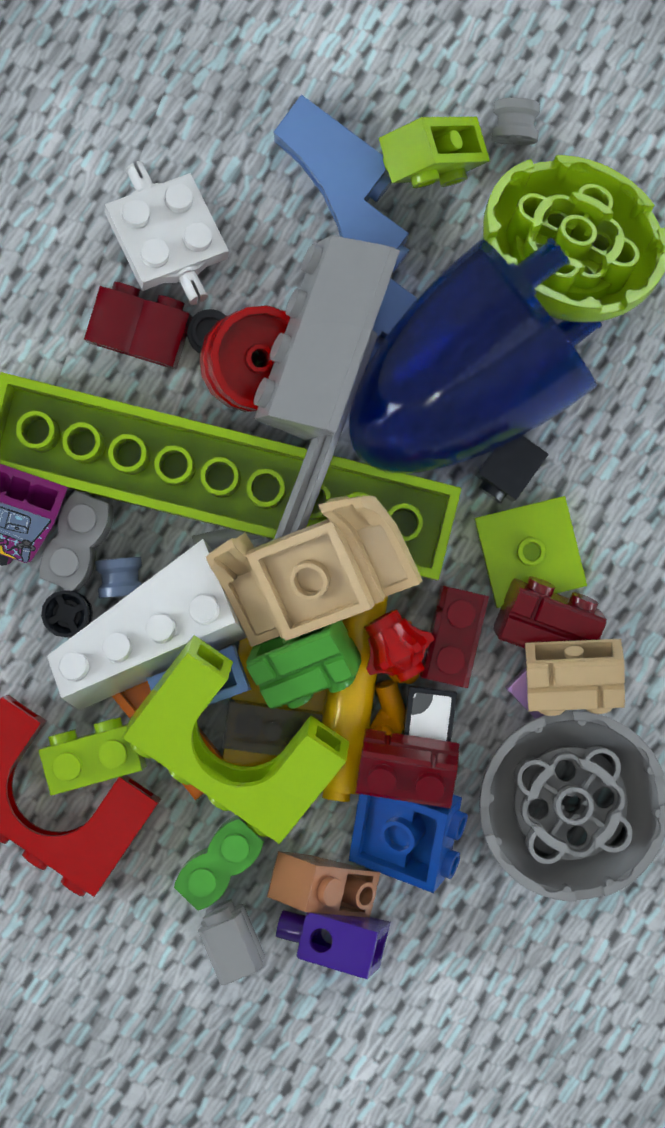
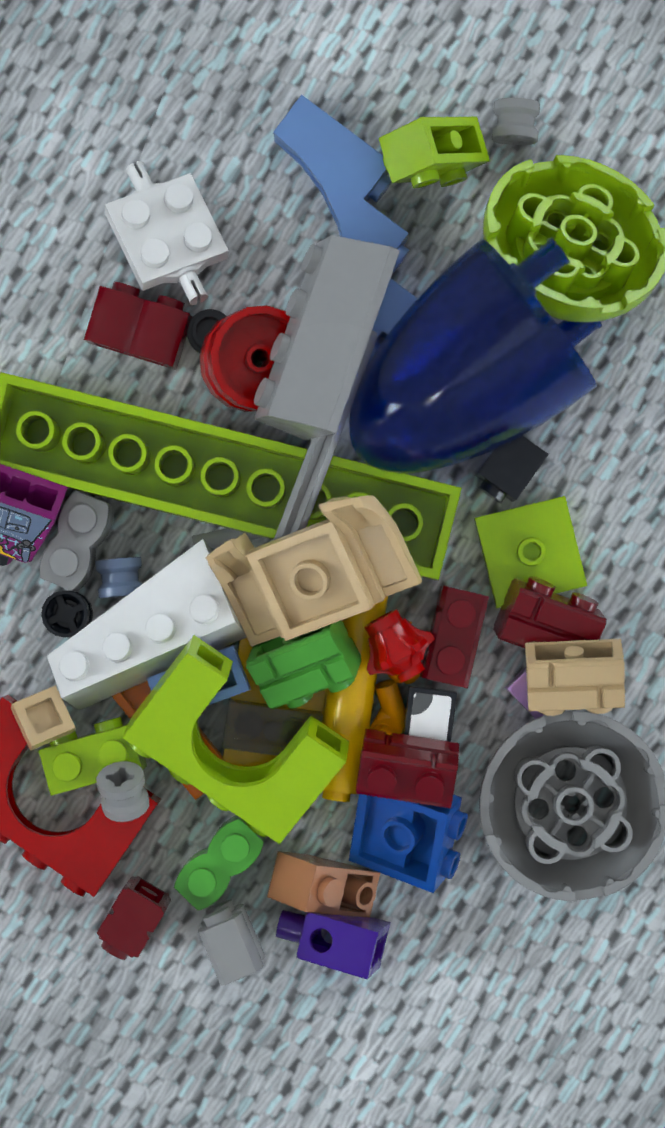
none -> tan plate [11,685,76,751]
none -> light grey wheel [96,761,149,822]
none -> dark red brick [97,876,171,960]

